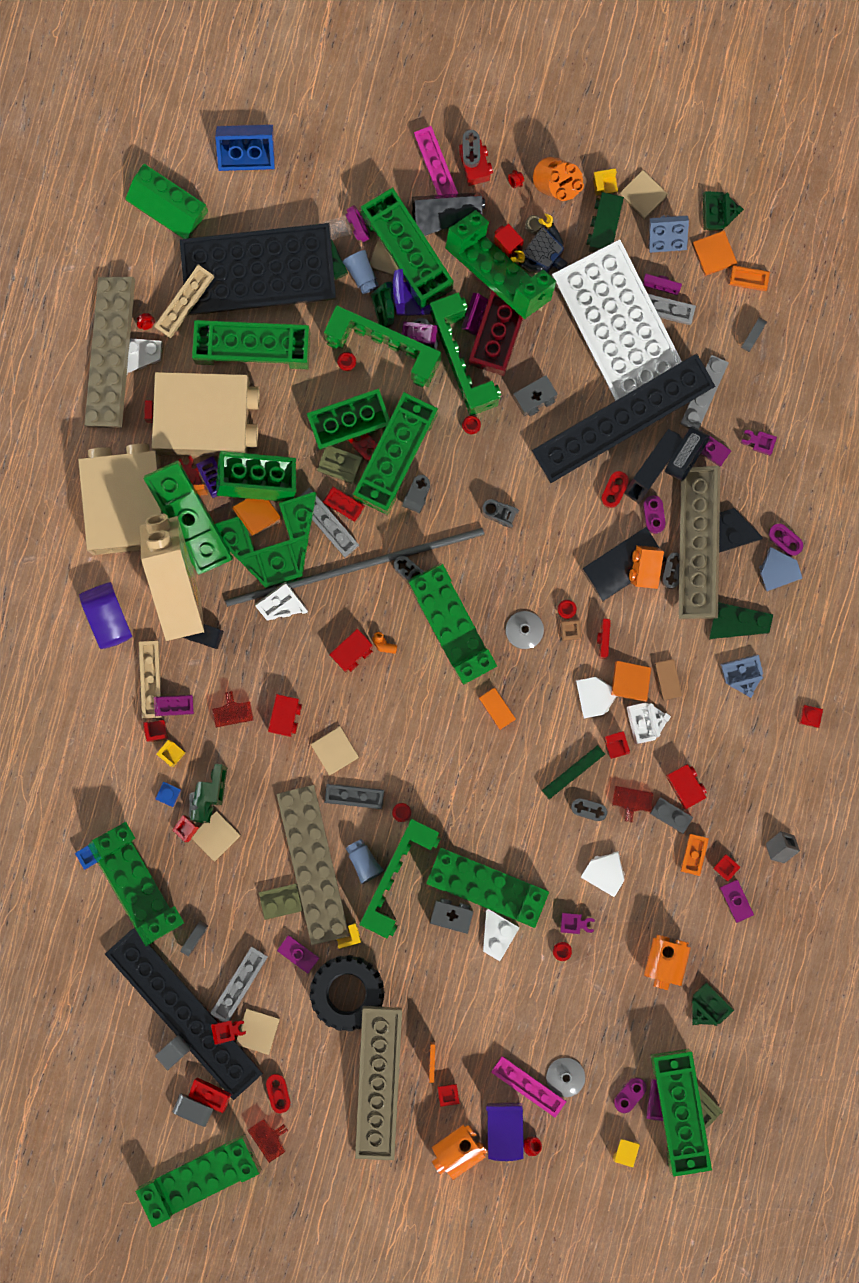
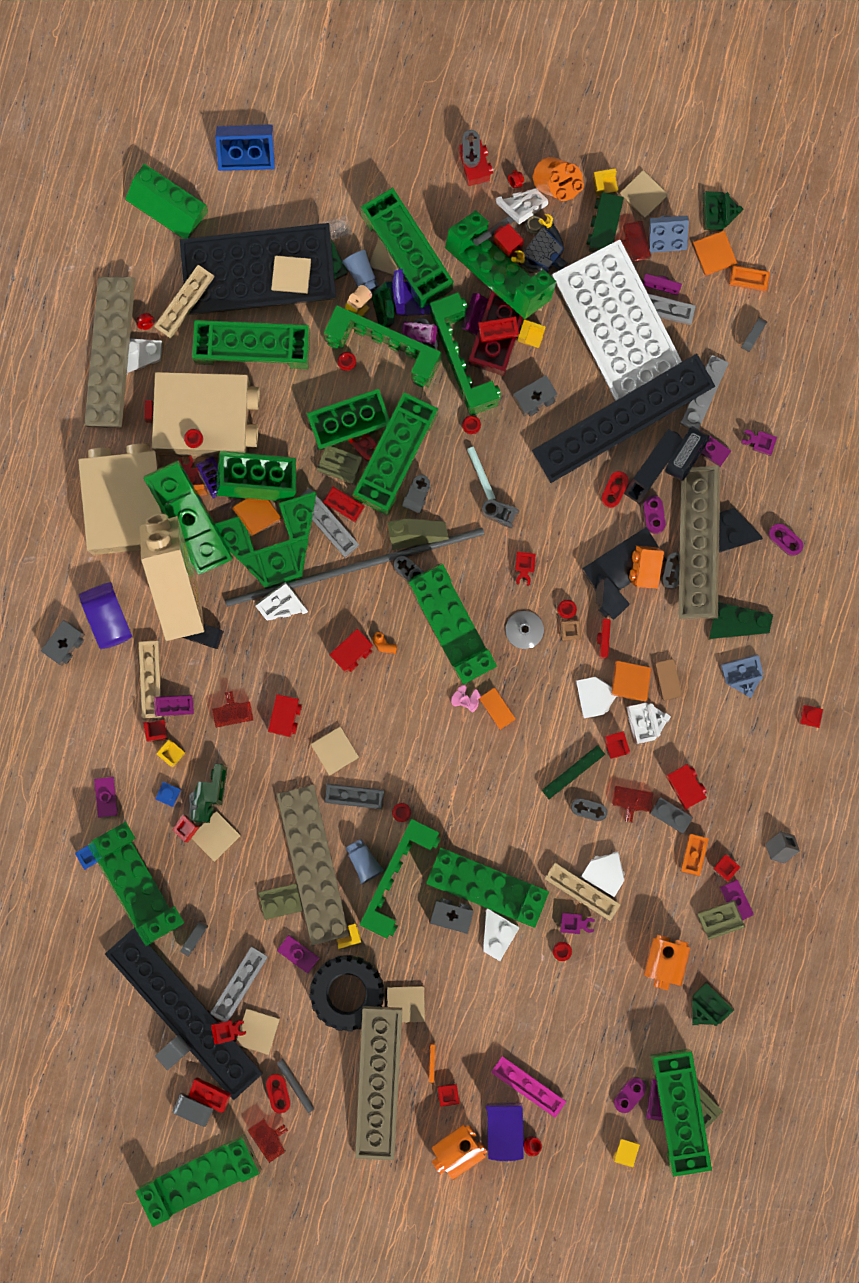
magenta plate [346,205,370,242] -> none
black slope [412,192,485,236] -> none
dark pink plate [414,126,458,195] -> none
light grey dish [546,1058,585,1097] -> none
sand blue slope [759,547,802,591] -> none
none -> dark grey brick [41,620,85,666]
none -> magenta plate [94,777,118,817]
none -> red plate [184,429,204,448]
none -> tan piece [271,256,311,294]
none -> dark grey bar [276,1059,314,1113]
none -> light nougat leg [344,285,372,317]
none -> olive slope [387,519,449,550]
none -> tan piece [387,986,425,1022]
none -> bright pink piece [451,685,481,712]
none -> light aqua bar [467,446,496,500]
none -> dark grey bar [473,216,515,245]
none -> red plate [478,316,519,343]
none -> white wing [496,189,548,224]
none -> red plate [515,552,536,586]
none -> yellow panel [518,320,546,348]
none -> tan plate [545,863,620,921]
none -> black slope [595,574,630,620]
none -> clear red plate [621,221,651,262]
none -> olive plate [698,900,745,940]

